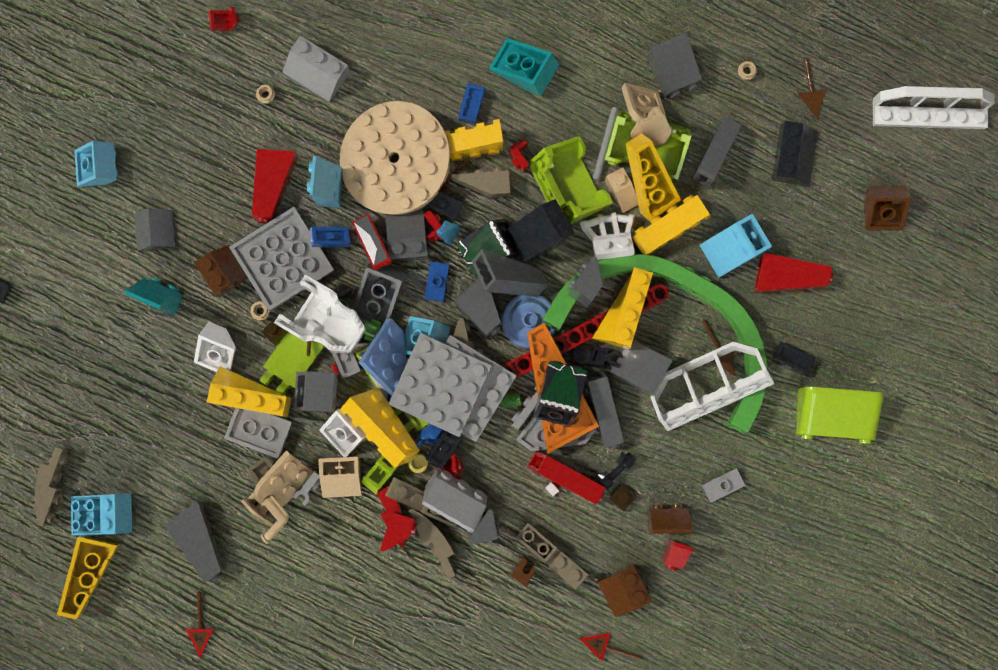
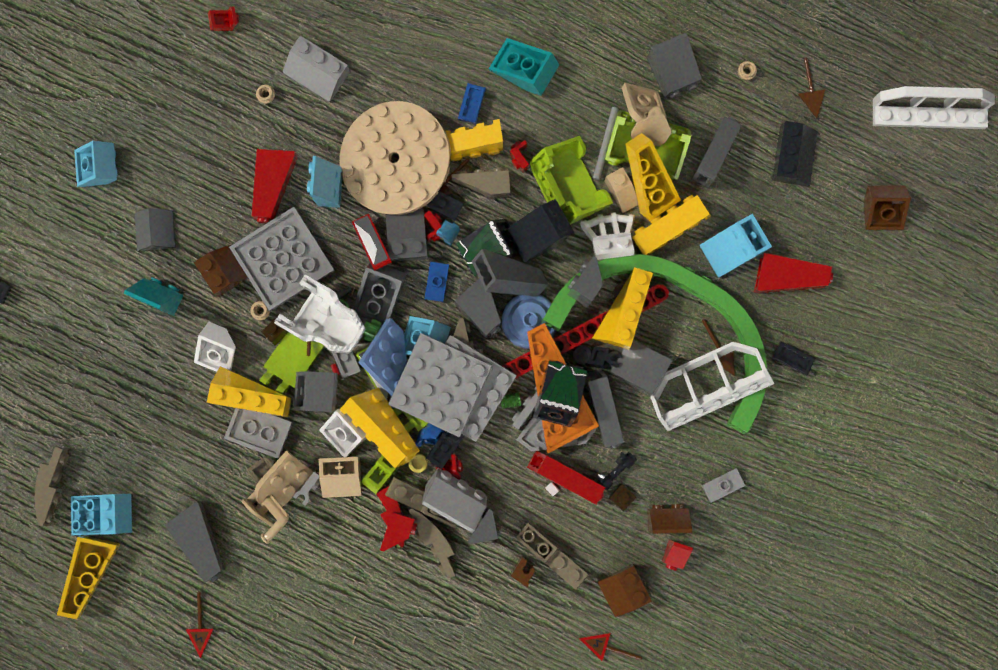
blue plate [310,227,351,247] -> none
lime windscreen [796,387,883,444] -> none

